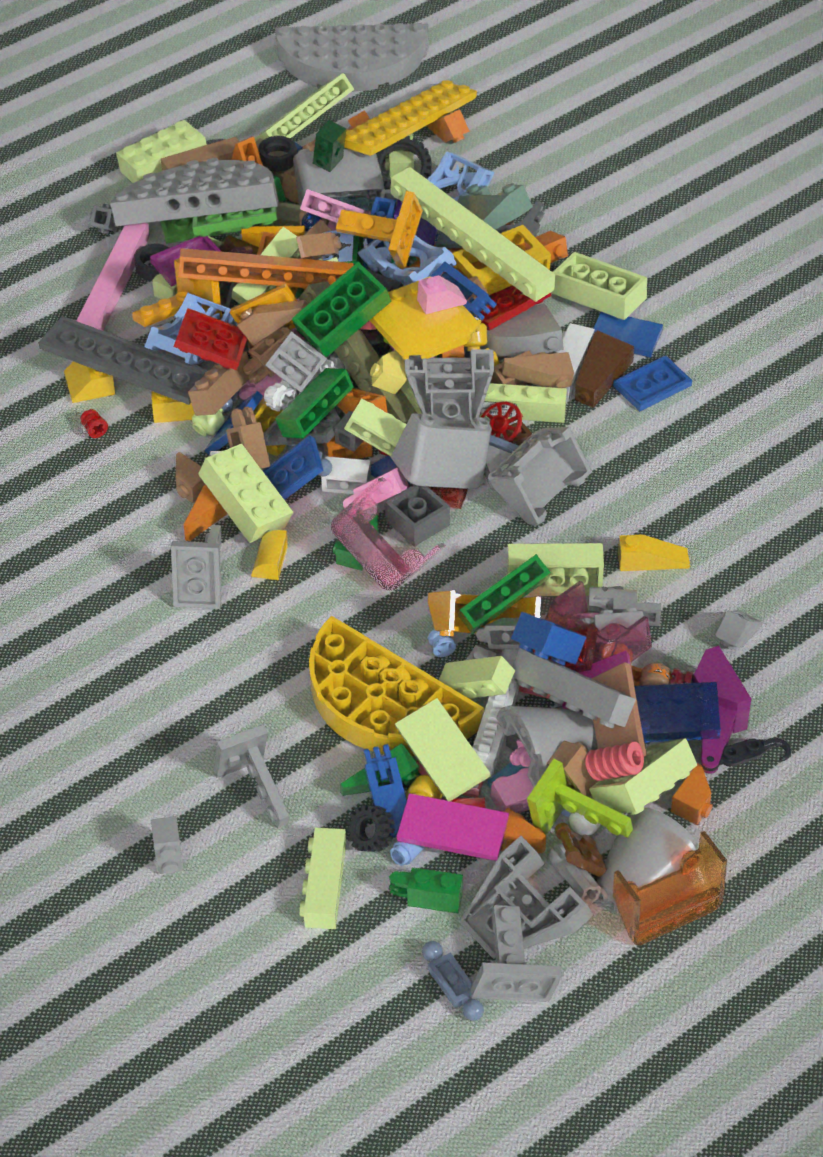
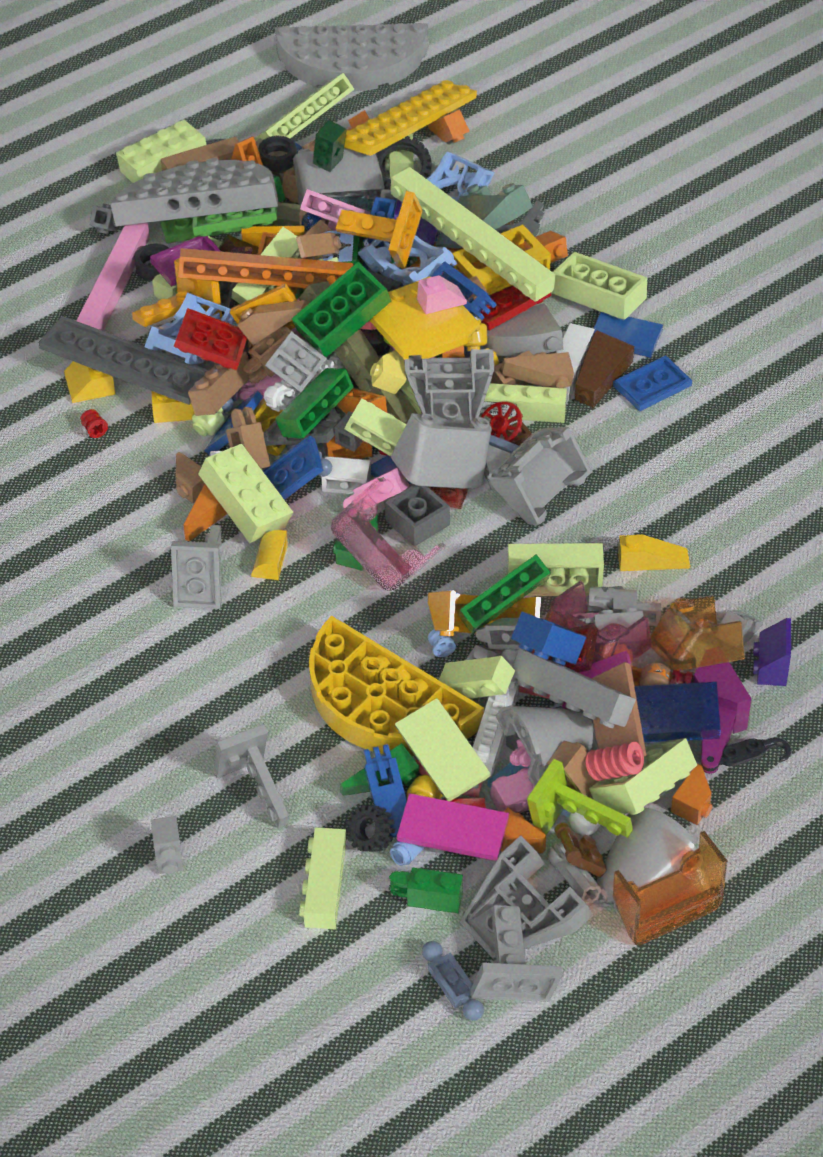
none -> clear orange windscreen [649,595,745,670]
none -> dark purple slope [753,618,791,686]

